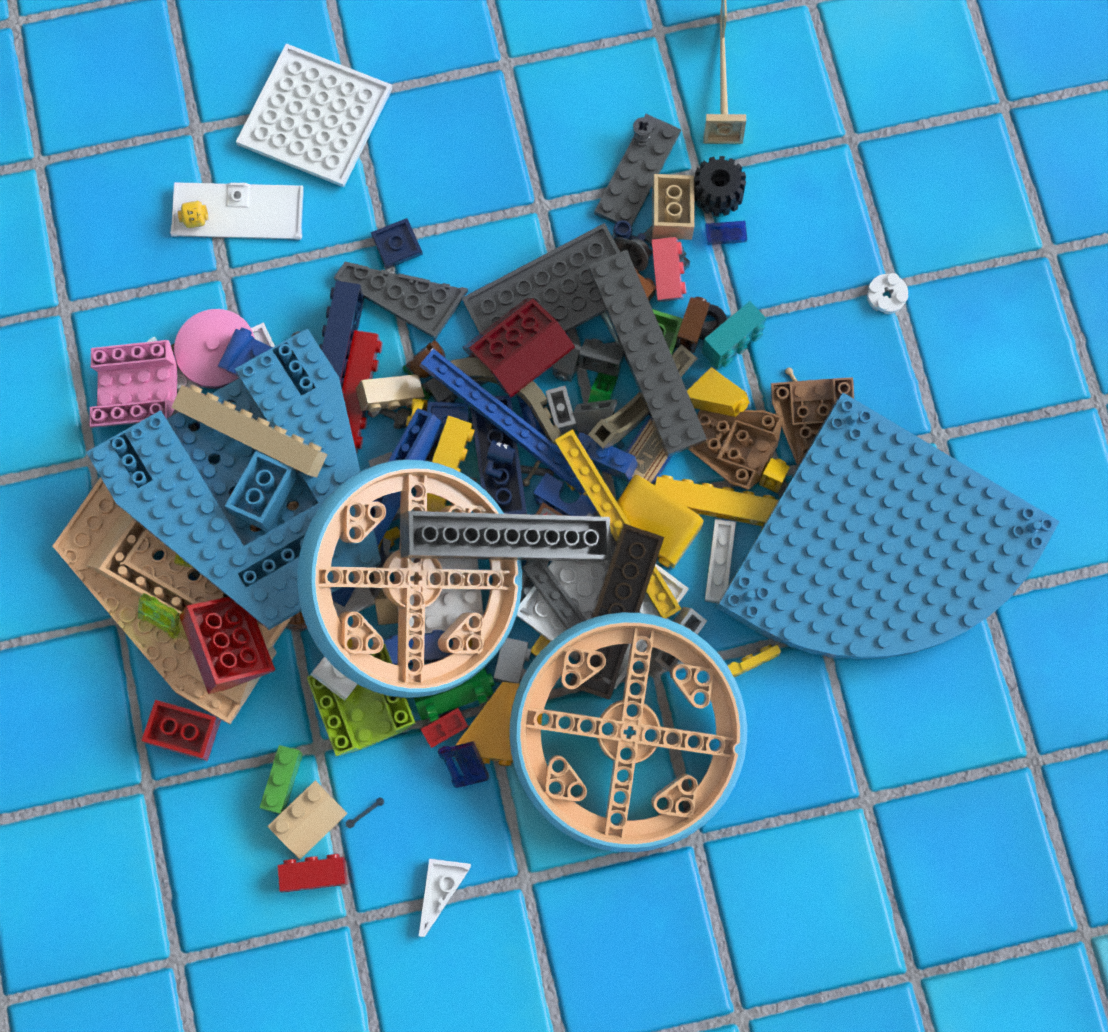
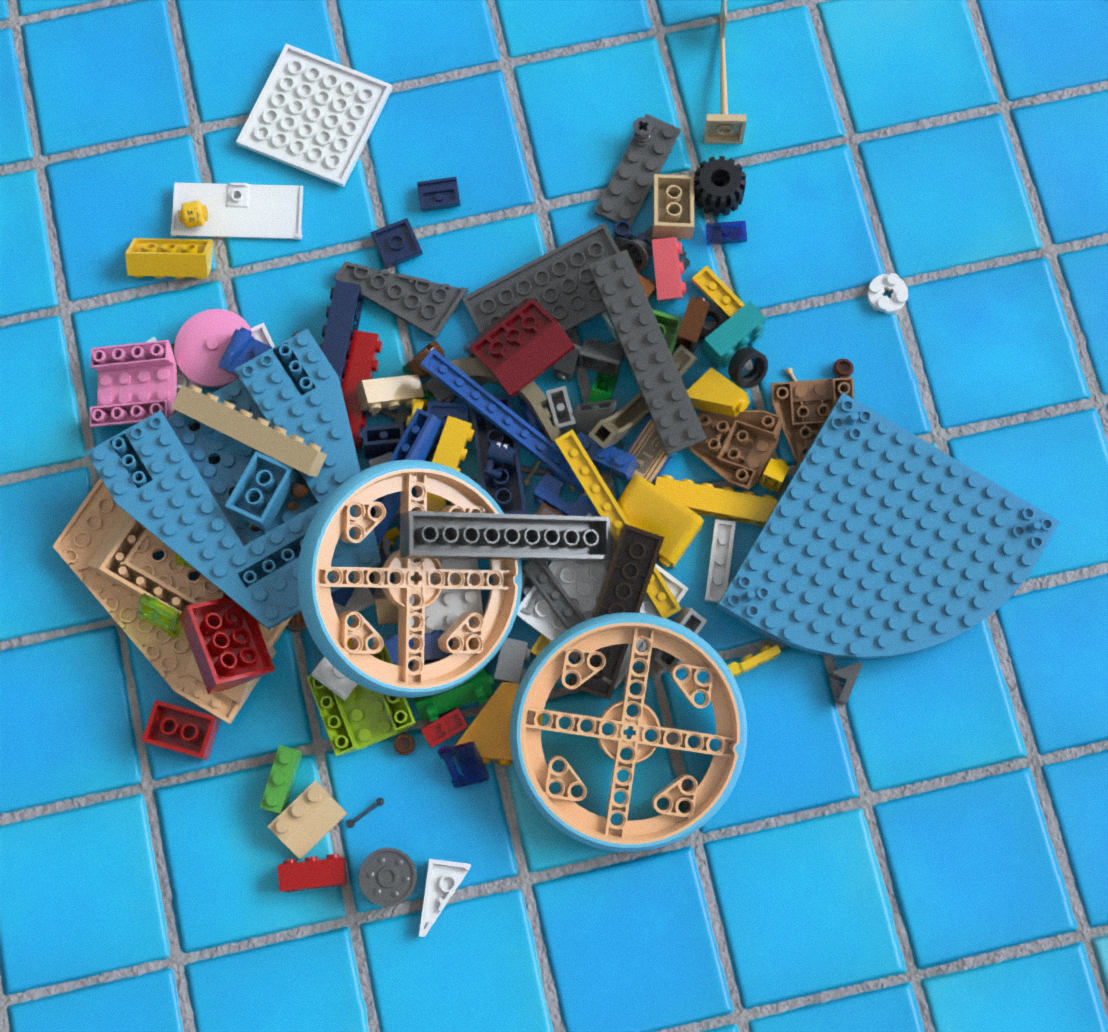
none -> yellow slope [125,238,213,279]
none -> reddish brown hinge [291,482,310,499]
none -> dark grey wheel [359,848,417,907]
none -> dark blue brick [362,424,404,458]
none -> reddish brown plate [394,734,415,755]
none -> dark blue plate [417,177,460,212]
none -> yellow plate [691,265,745,319]
none -> black tyre [728,347,768,388]
none -> dark grey slope [829,662,862,706]
none -> reddish brown plate [833,359,854,378]

